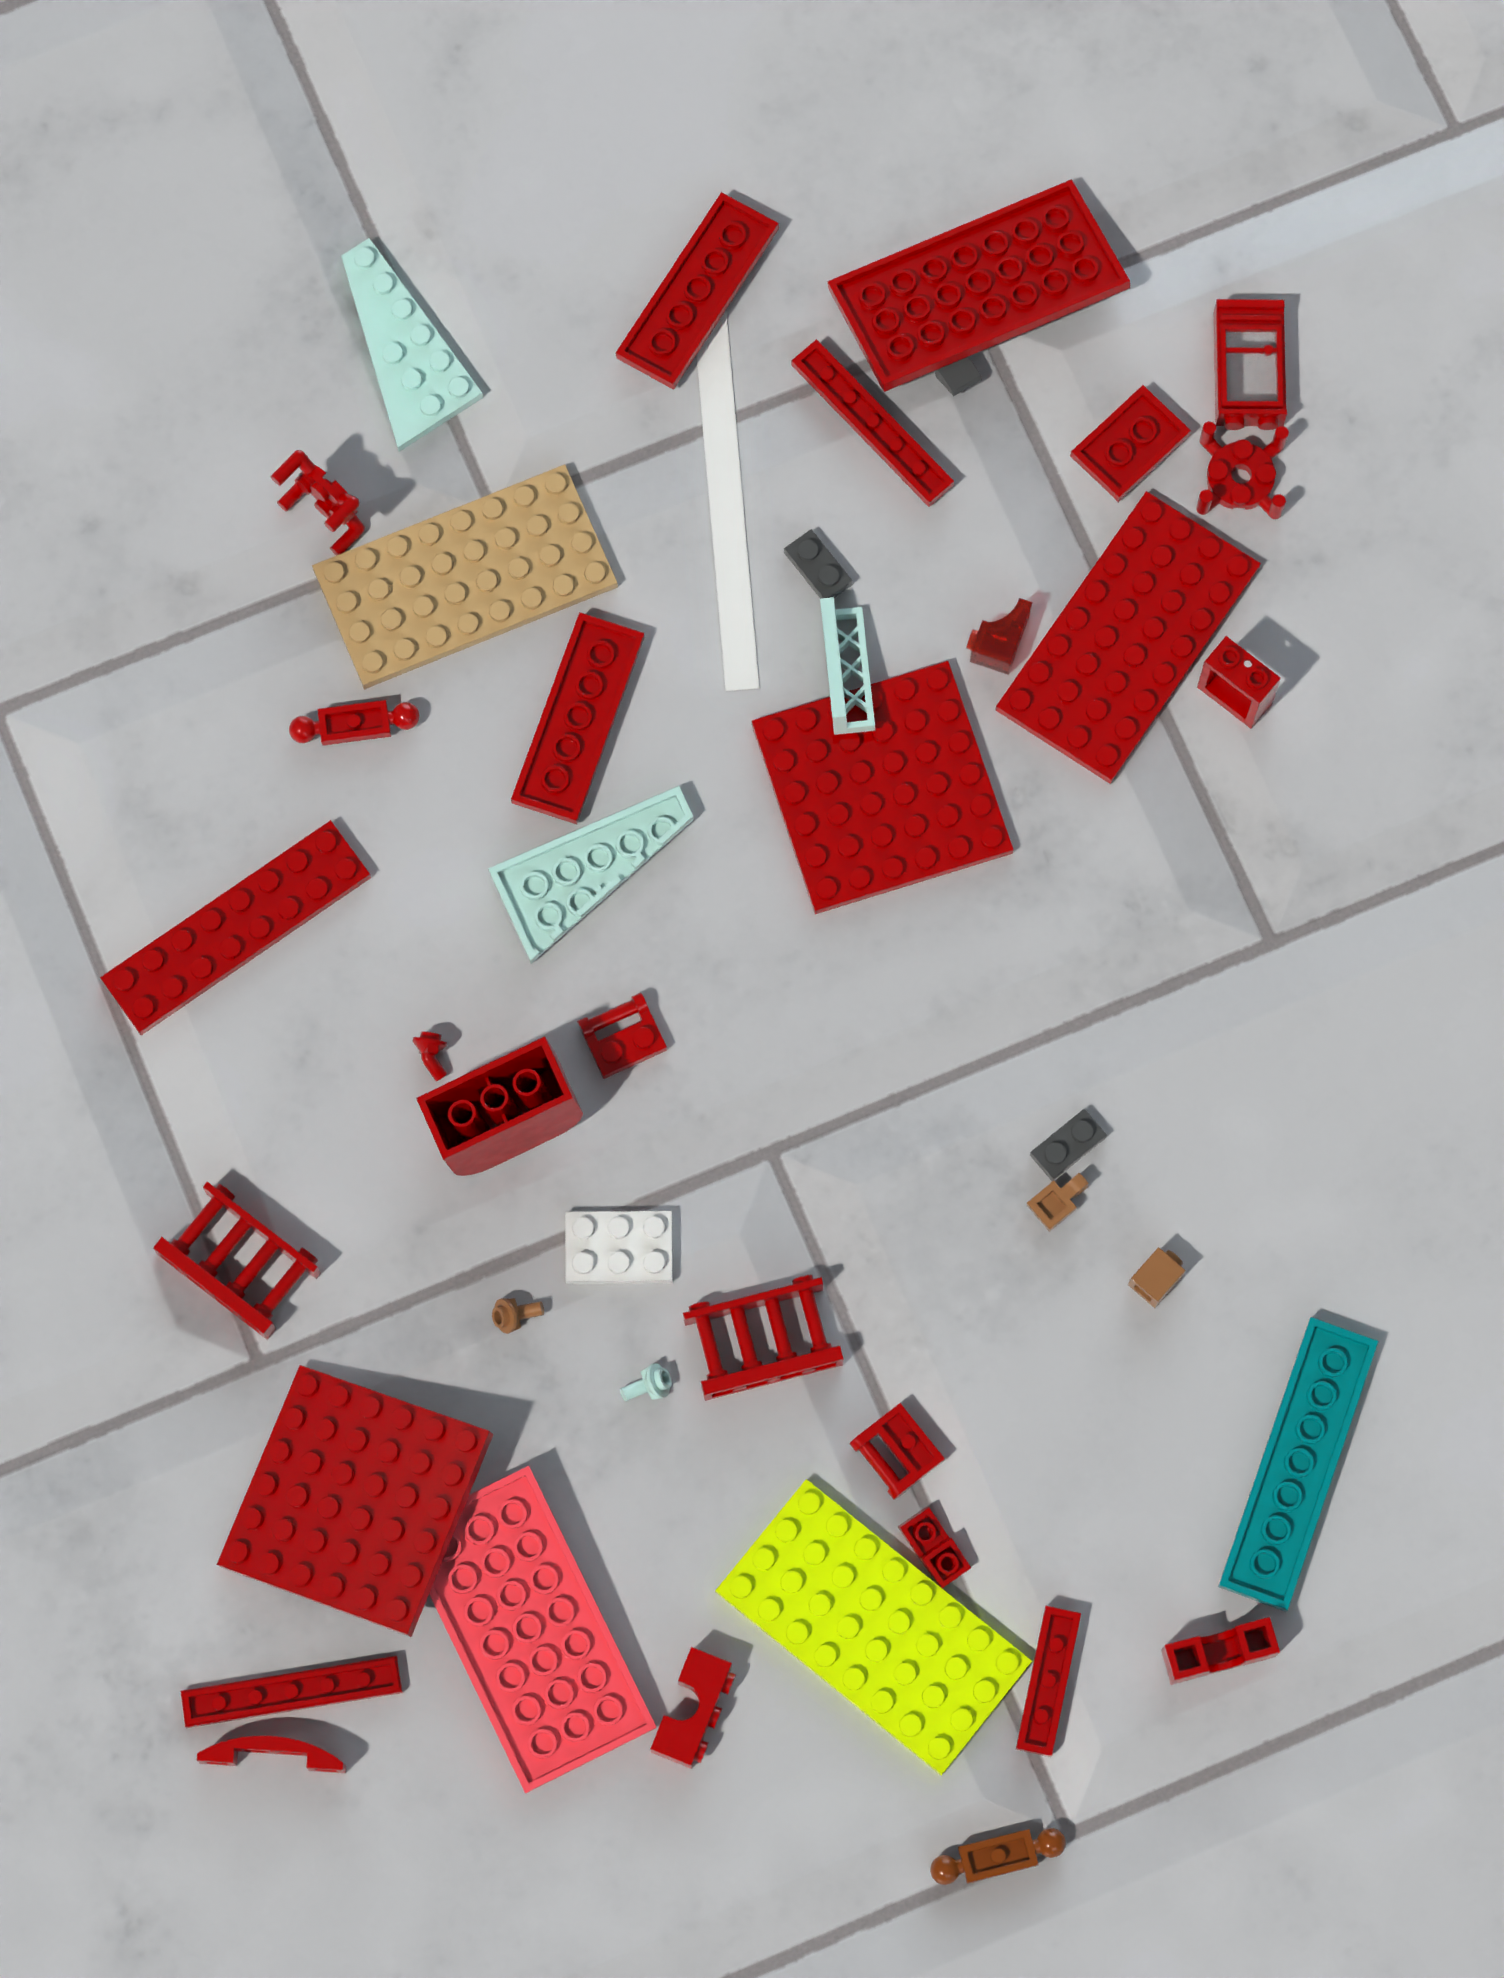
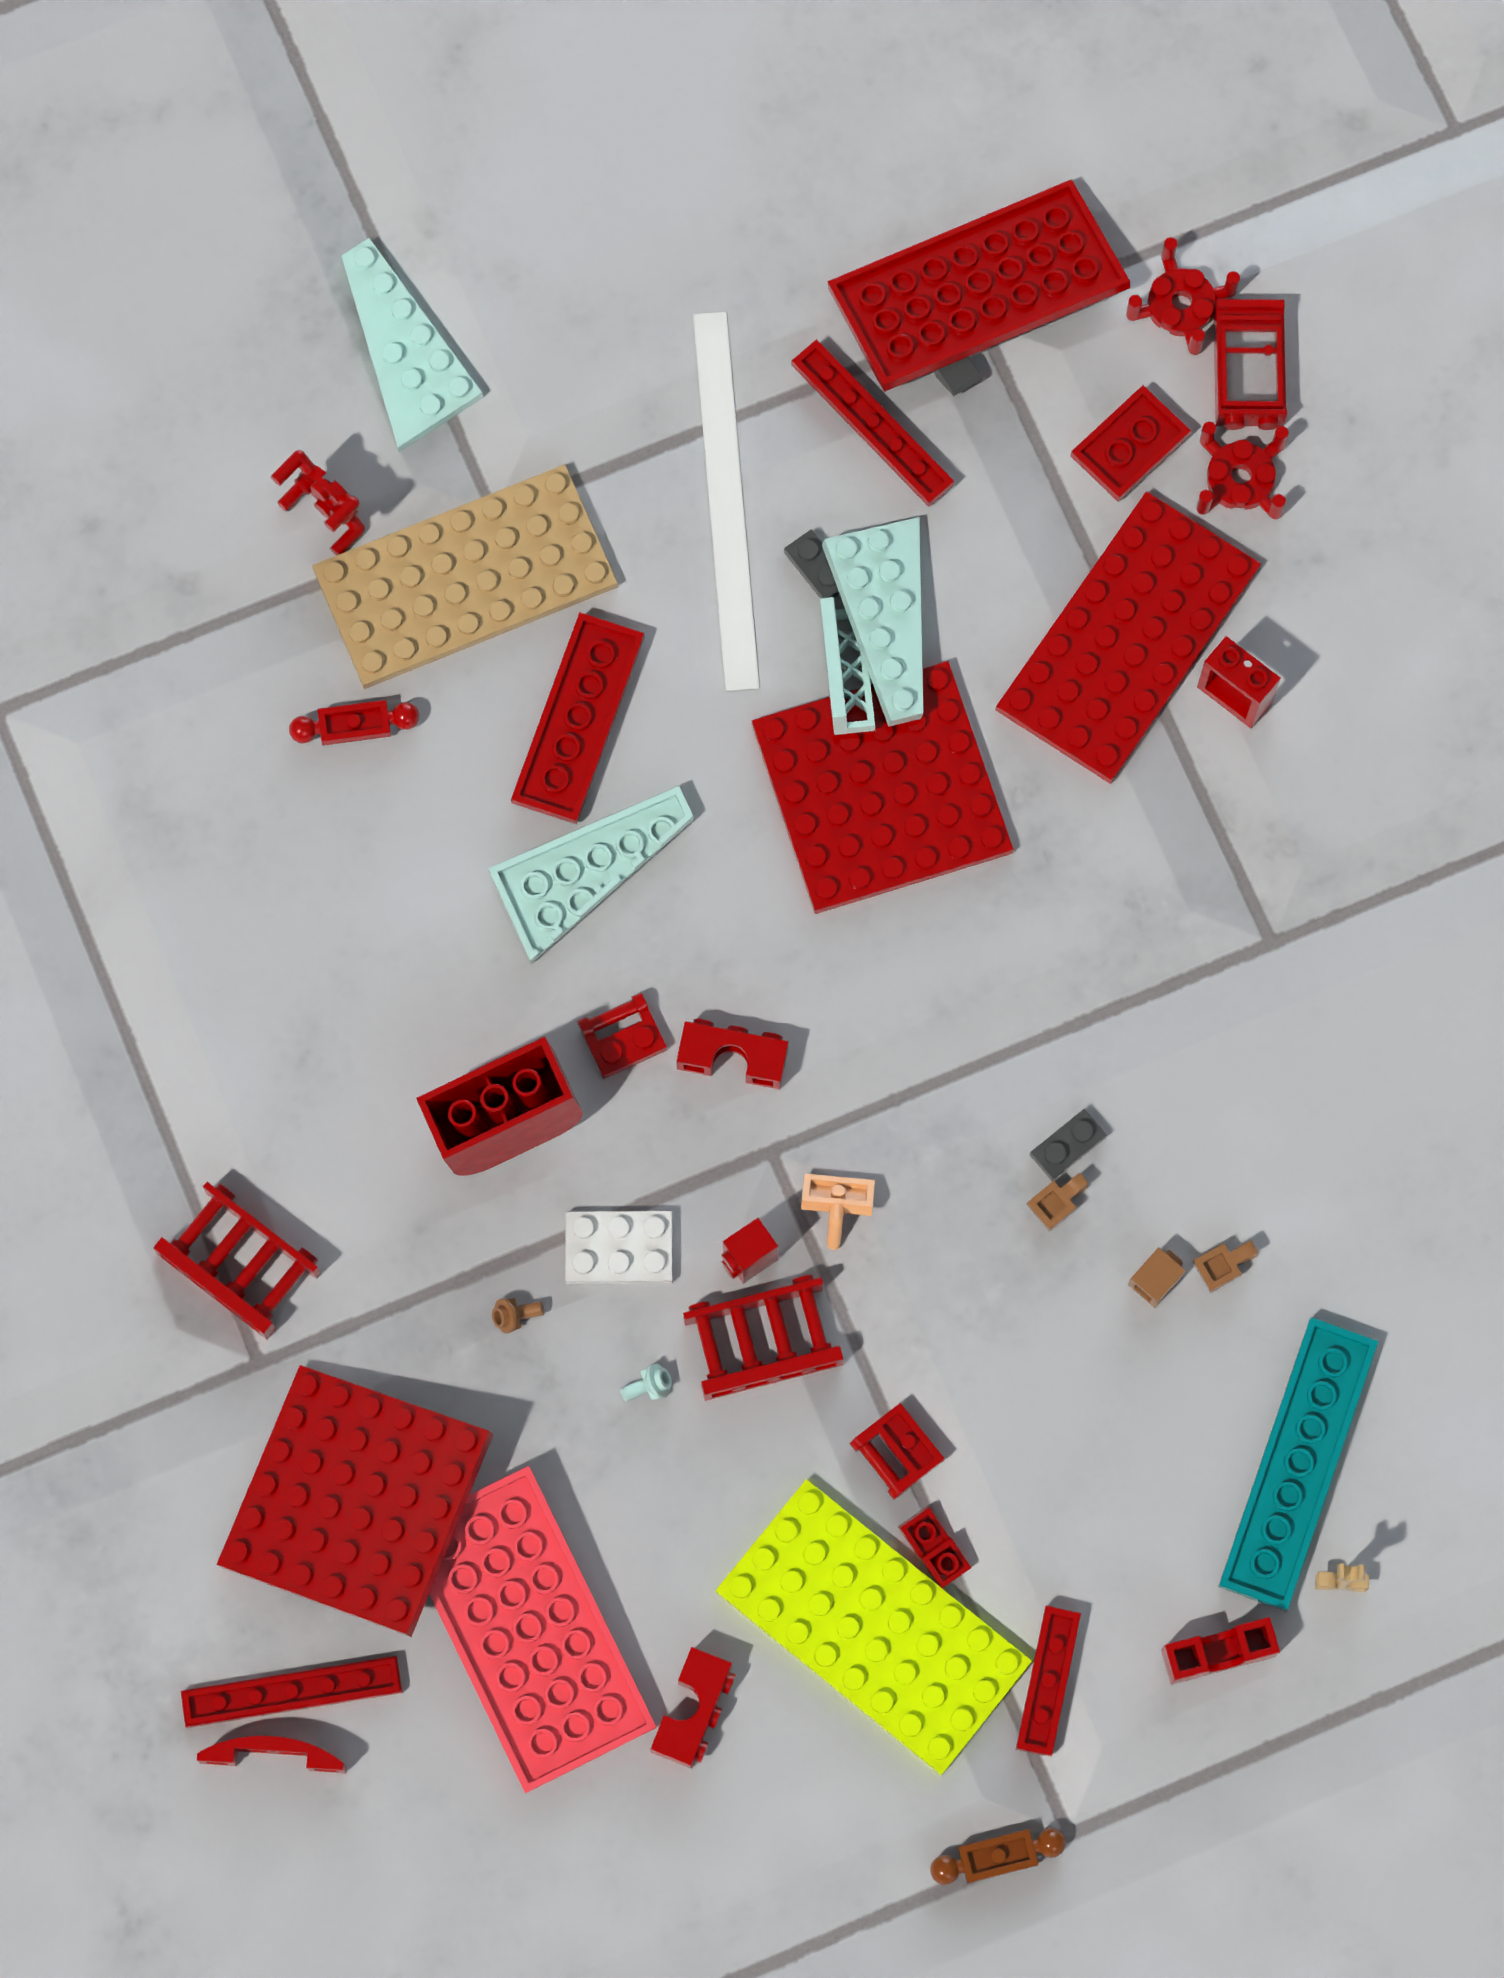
red plate [100,820,371,1035] -> none
red plate [412,1032,447,1081] -> none
red plate [615,192,779,390] -> none
clear red arch [966,598,1033,675] -> none
none -> red arch [676,1019,789,1090]
none -> red brick [721,1218,779,1284]
none -> light nougat plate [801,1174,875,1250]
none -> light aqua wing [822,517,923,727]
none -> red plate [1126,237,1240,355]
none -> medium nougat plate [1193,1240,1258,1293]
none -> tan bar [1315,1563,1369,1592]

